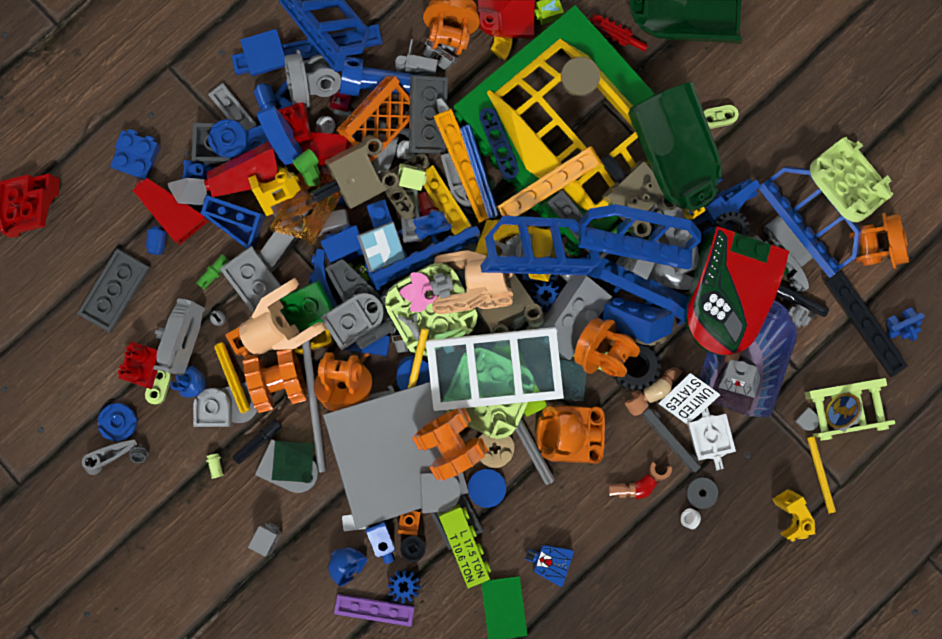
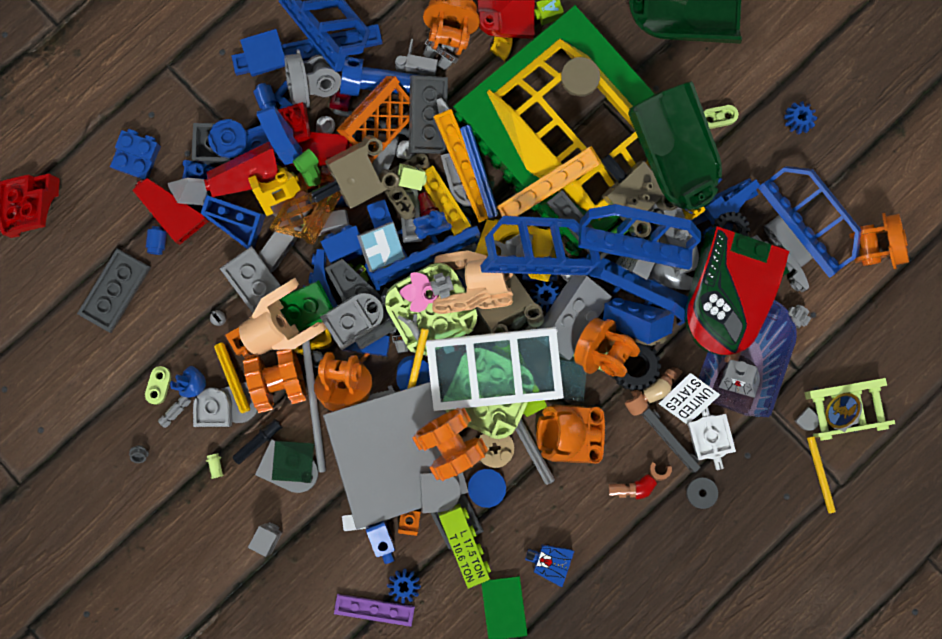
light grey piece [82,439,137,475] -> none
blue tile [98,403,138,442] -> none
red plate [118,341,159,389] -> none
light grey piece [153,298,205,376] -> none
bright green pin [196,254,229,290] -> none
light grey tile [208,83,257,131] -> none
blue cylinder [328,547,367,587] -> none
black wheel [400,535,426,562] -> none
dark blue beam [479,108,519,180] -> none
red piece [588,13,648,52] -> none
white tile [681,508,701,530] -> none
yellow tile [772,489,815,542] -> none
black axle [776,284,829,317] -> none
yellowish green tile [810,137,893,223] -> none
black plate [824,271,908,377] -> none
blue hips [886,307,925,341] -> none
none -> light grey axle [158,396,191,428]
none -> dark grey piece [311,351,325,369]
none -> blue gear [783,101,817,134]

